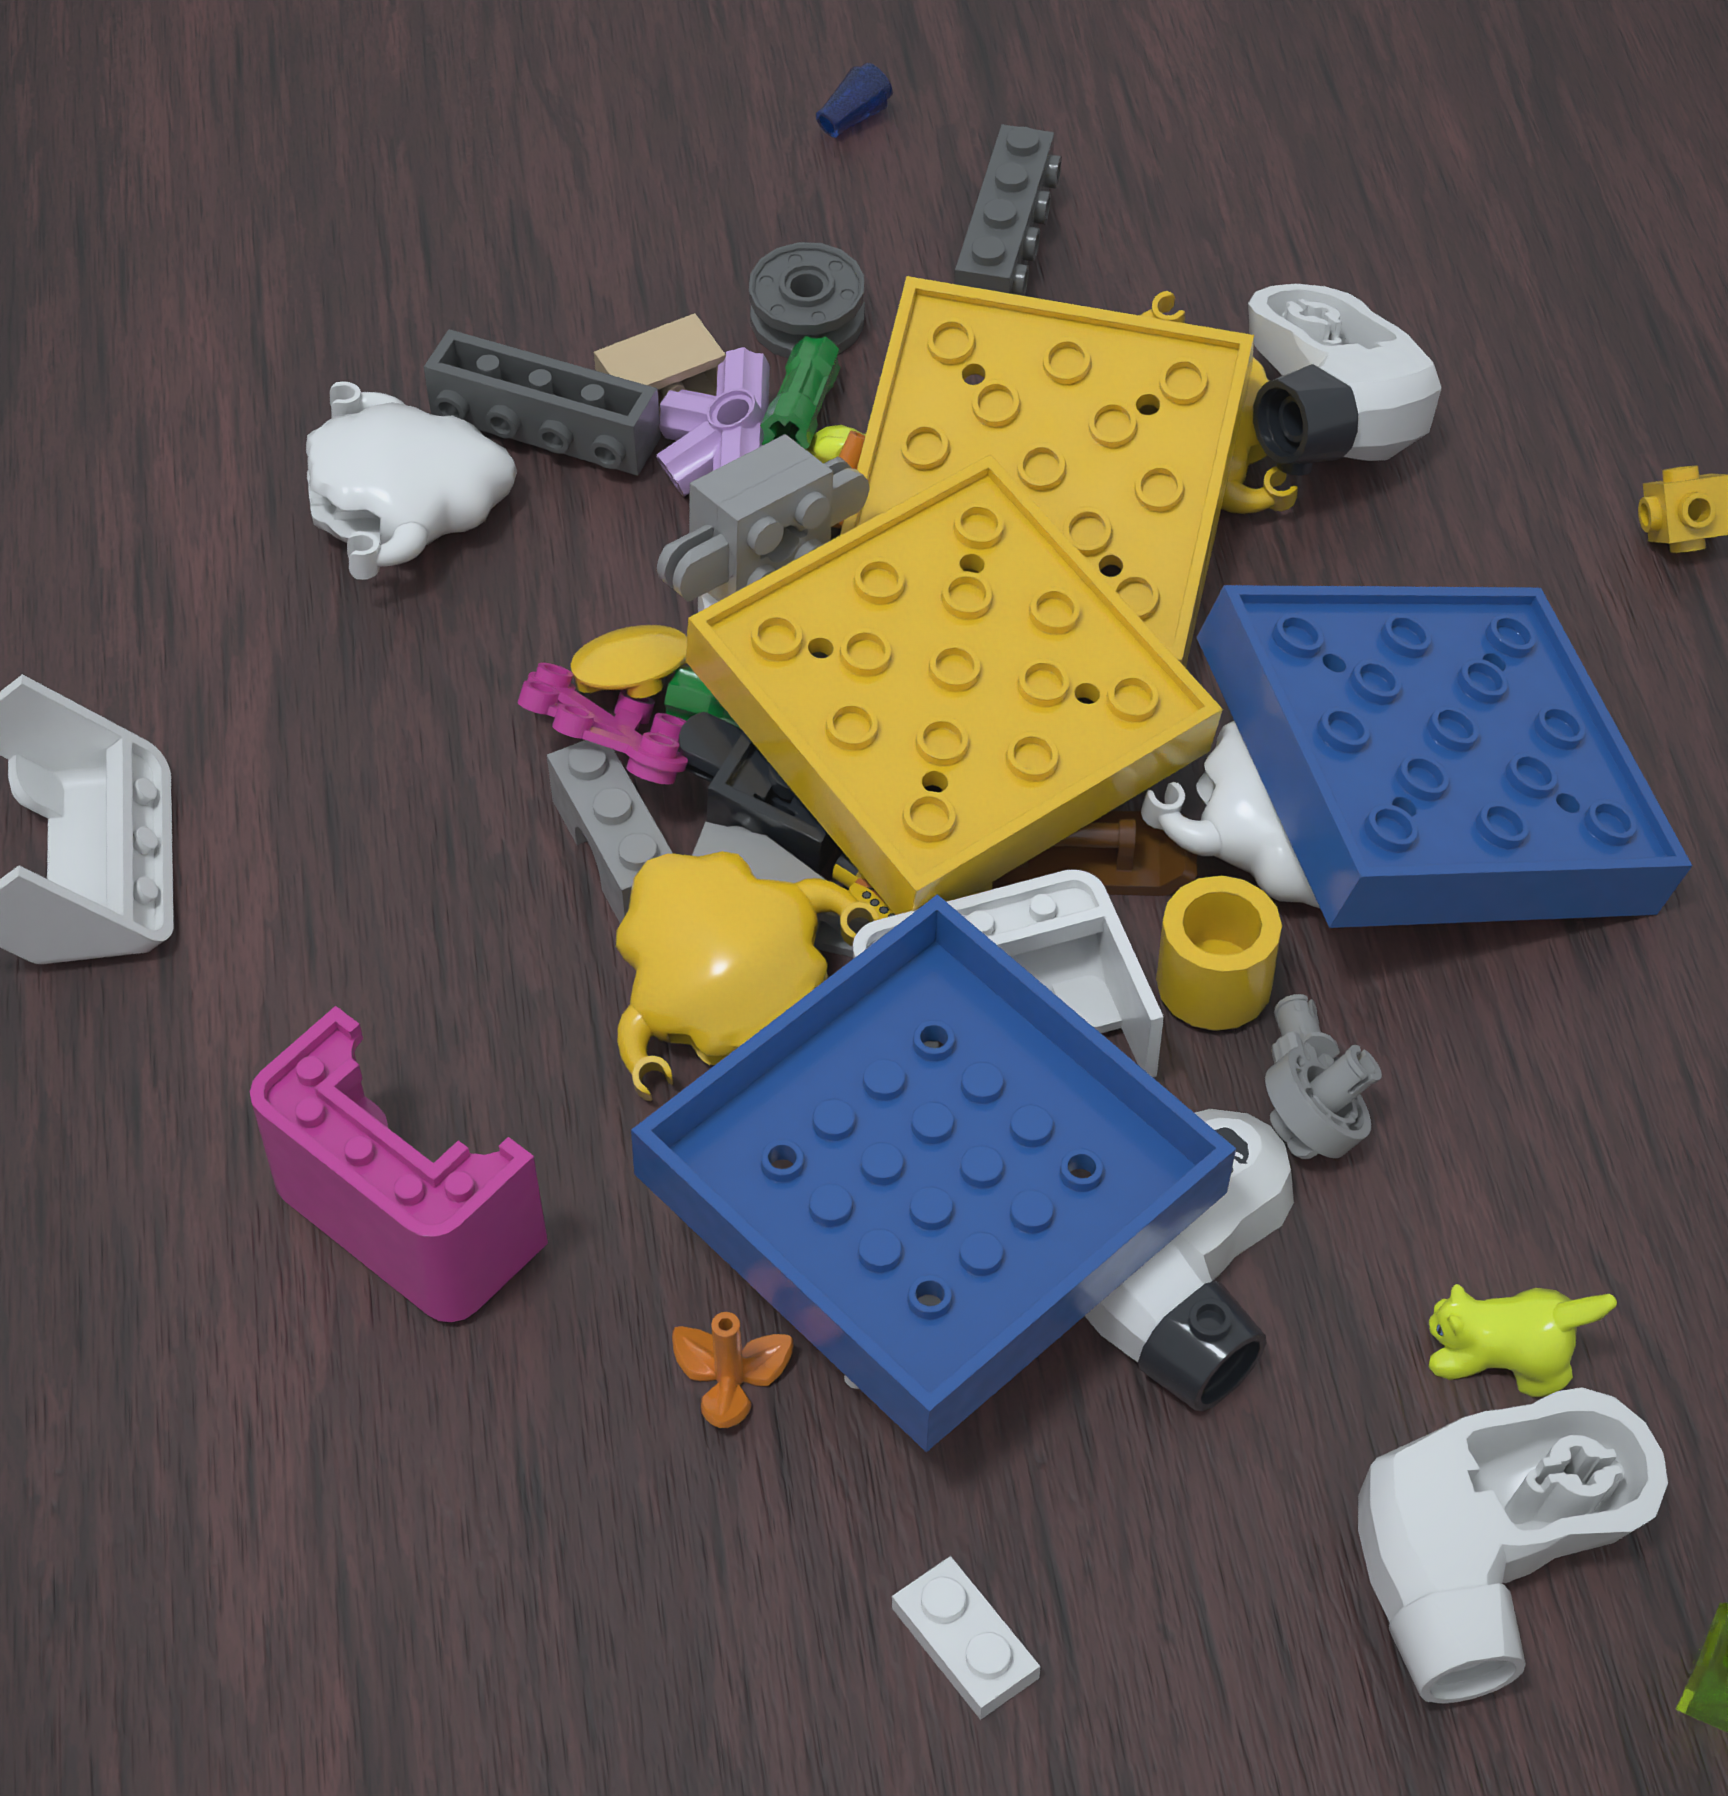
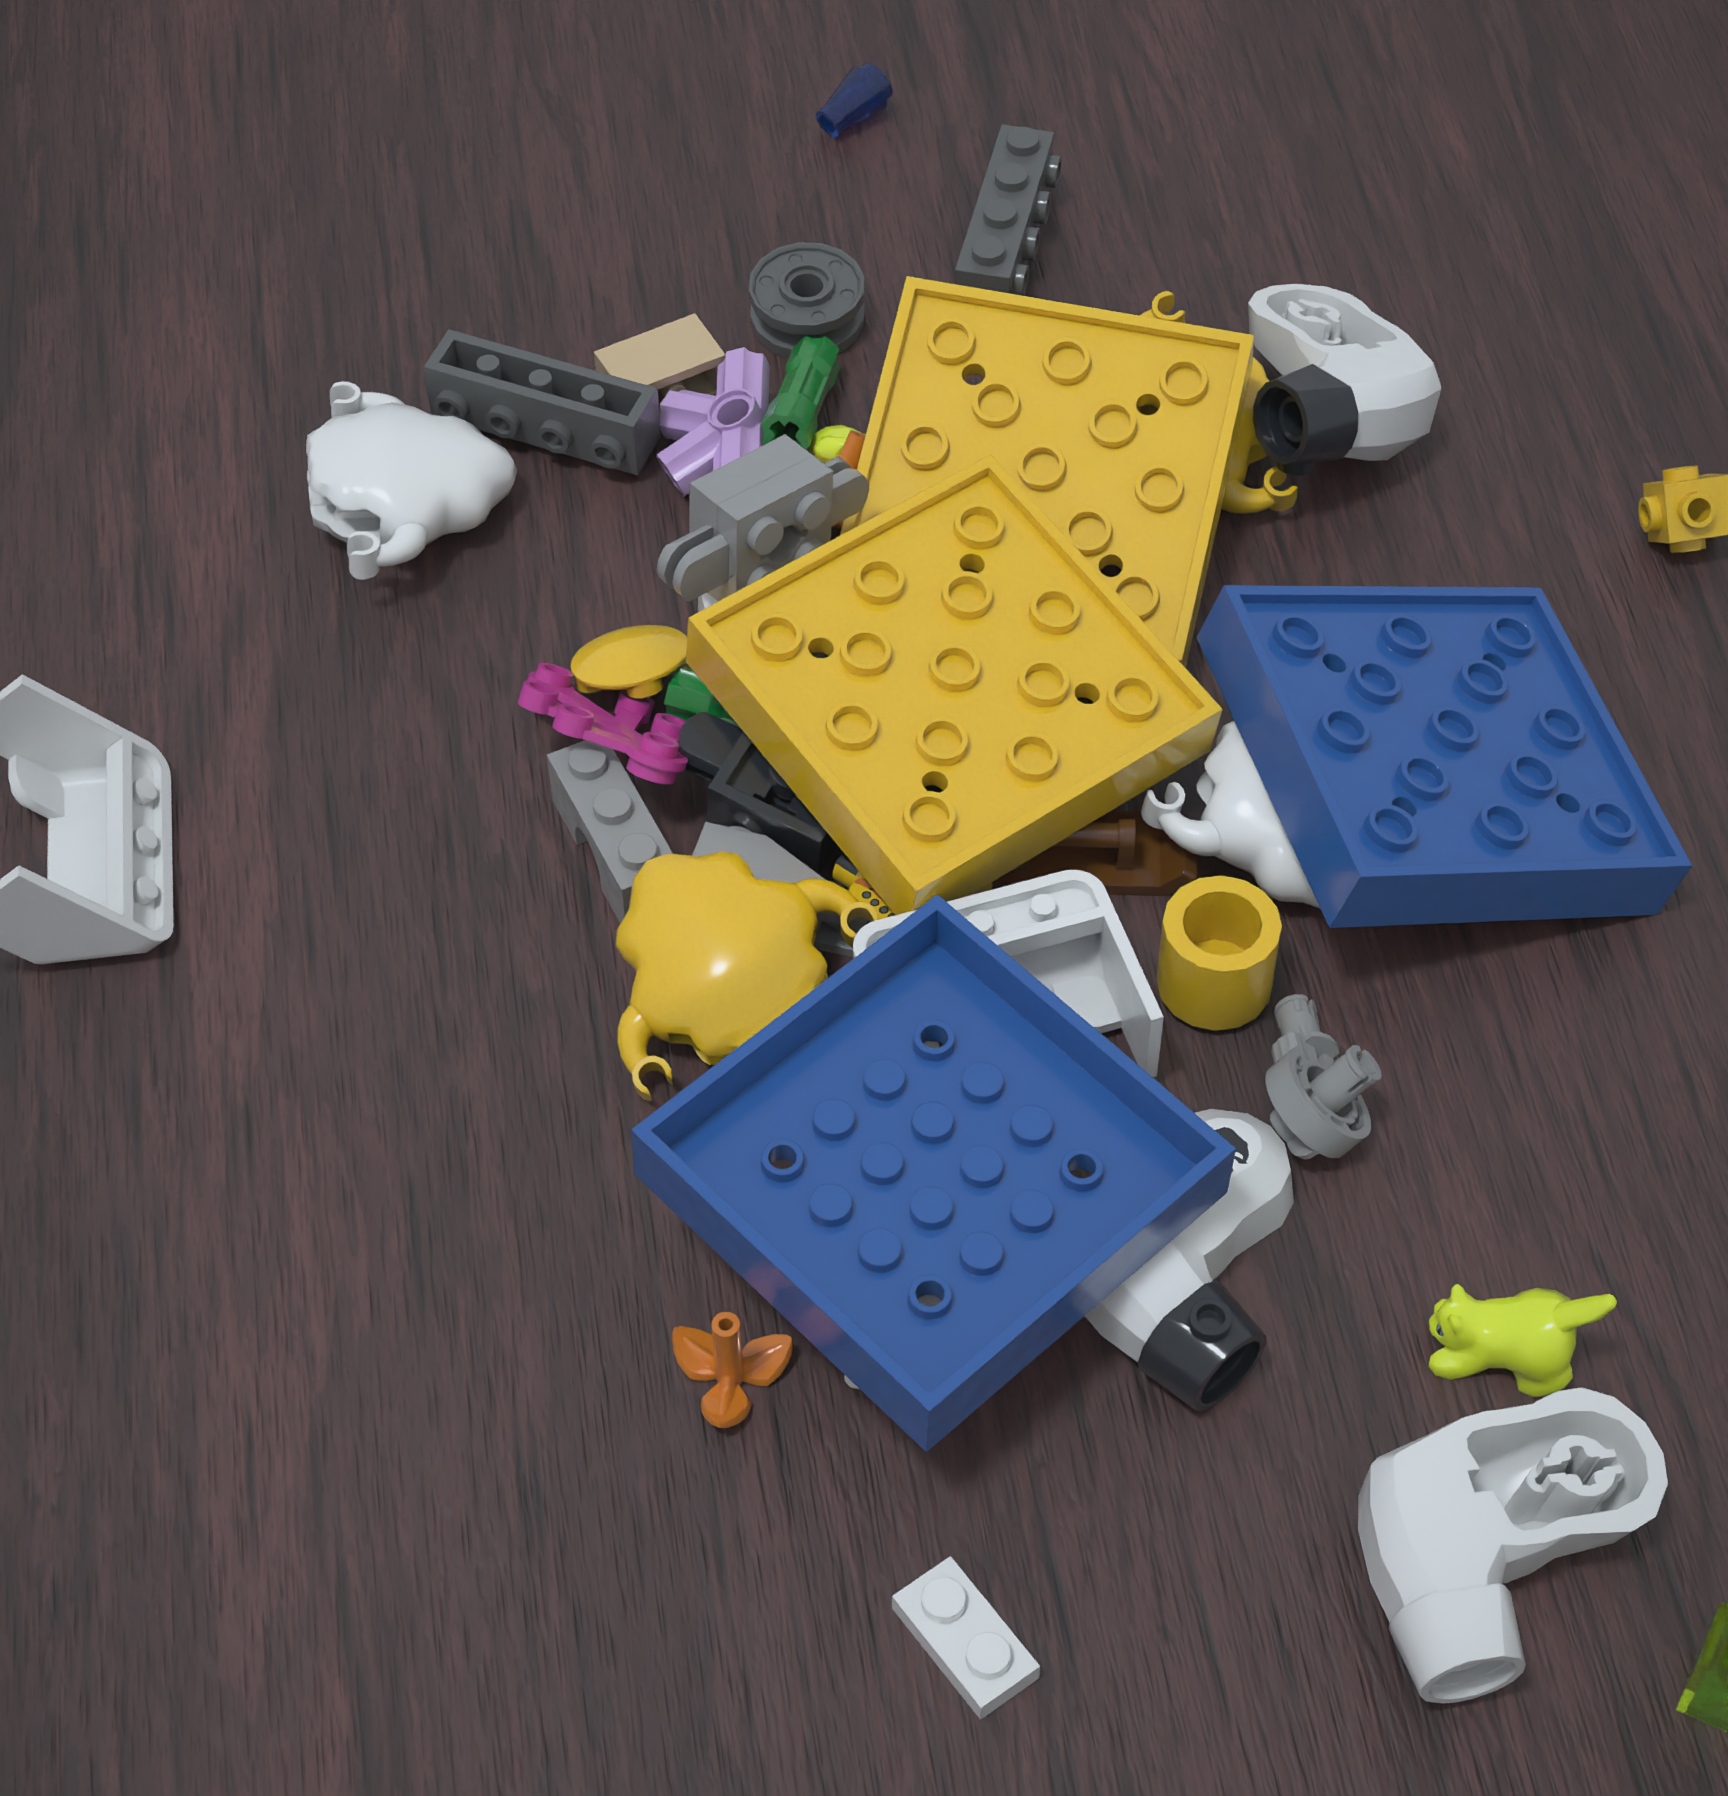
dark pink windscreen [250,1006,548,1322] -> none

